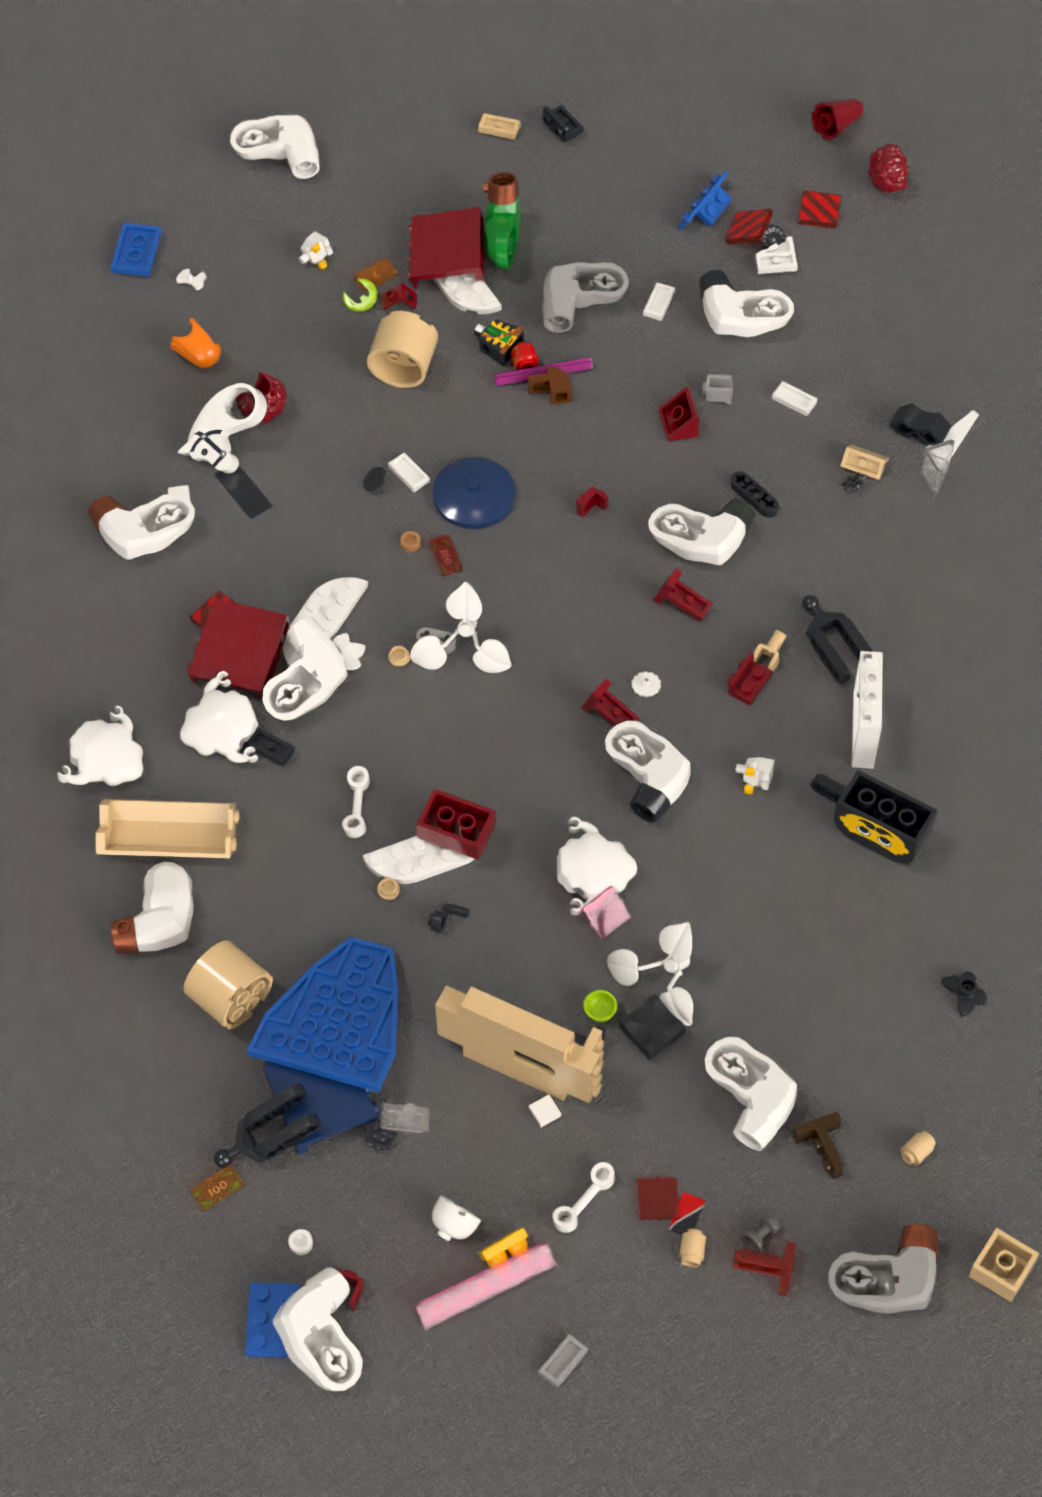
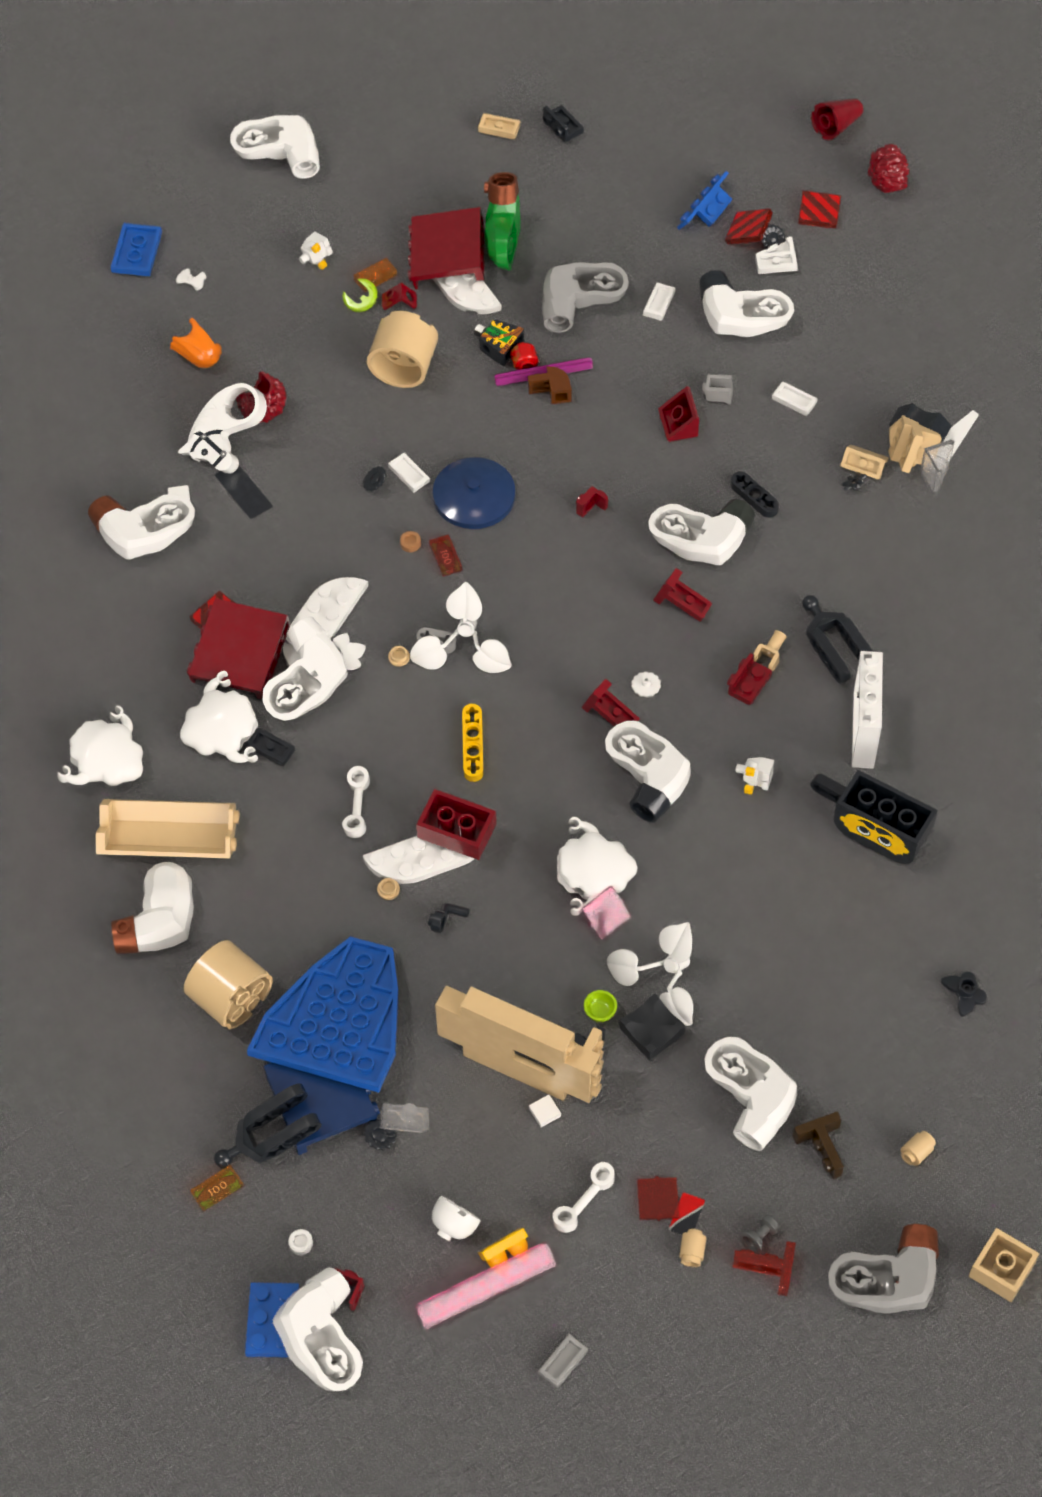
none -> yellow beam [462,704,483,782]
none -> tan piece [888,415,942,473]

